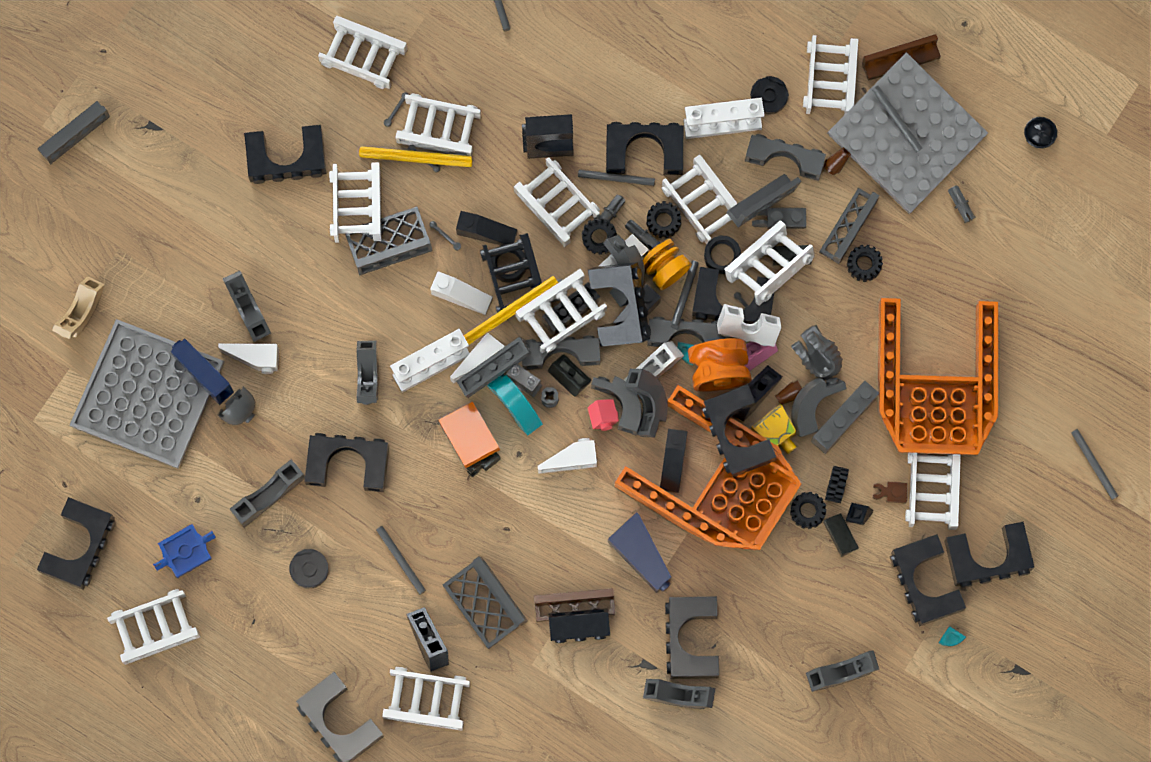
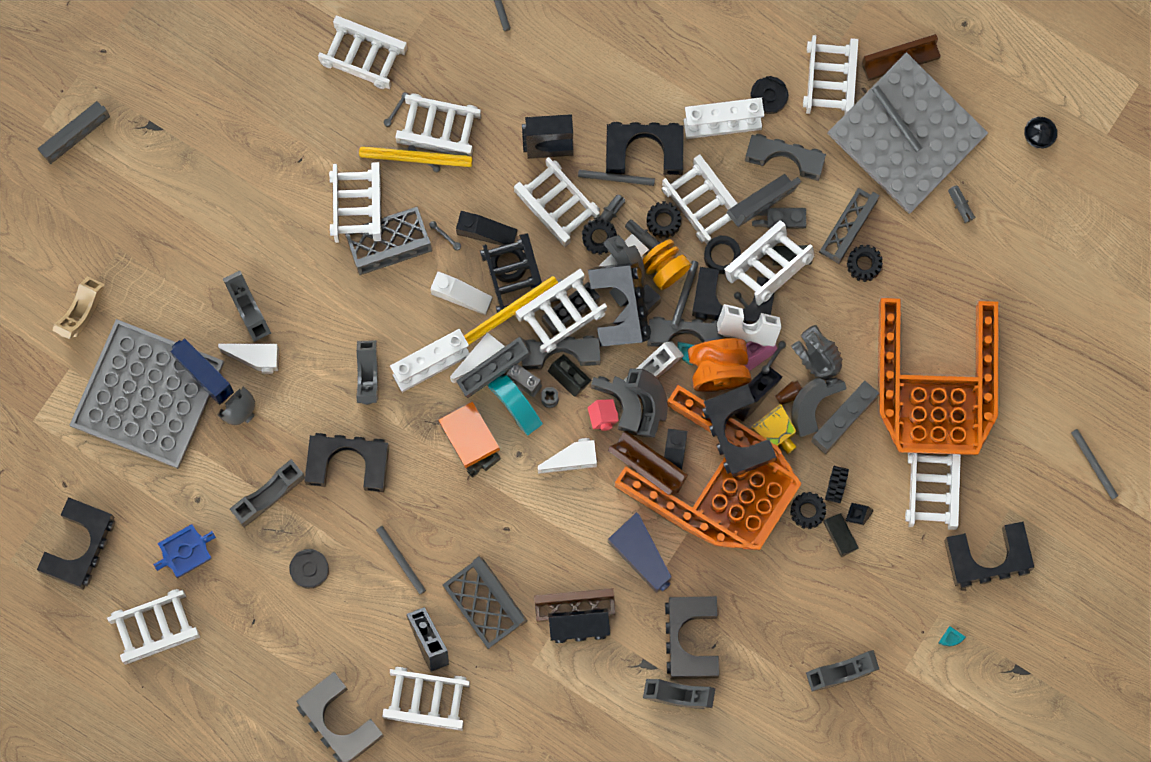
black arch [244,125,327,184] -> none
reddish brown cone [824,147,851,175] -> none
reddish brown plate [873,482,907,504] -> none
black arch [890,534,966,627] -> none
none -> reddish brown fence [608,431,688,495]
none -> dark grey hinge [762,341,786,374]

